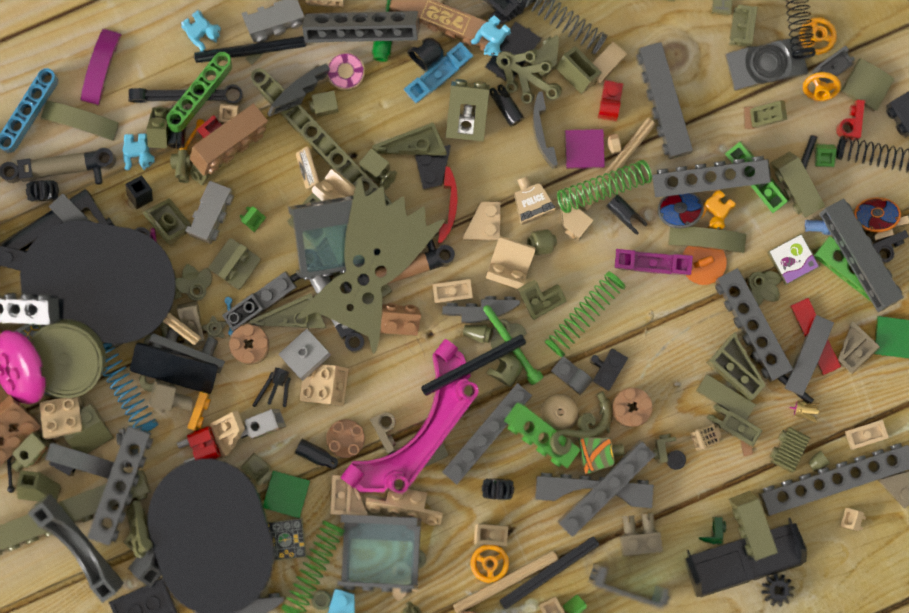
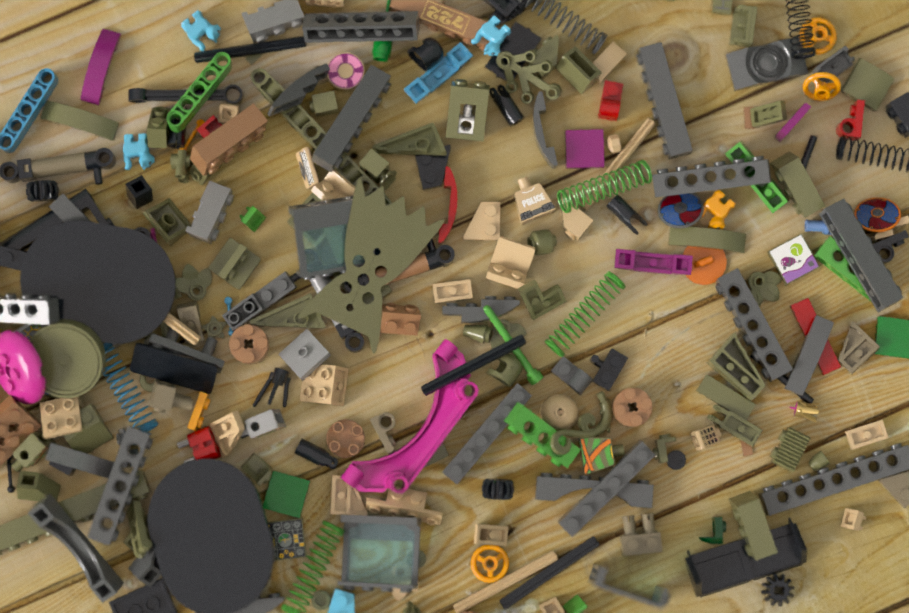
bright green slope [815,144,837,167] -> none
none -> dark grey brick [312,65,391,173]
none -> magenta tile [775,103,811,142]

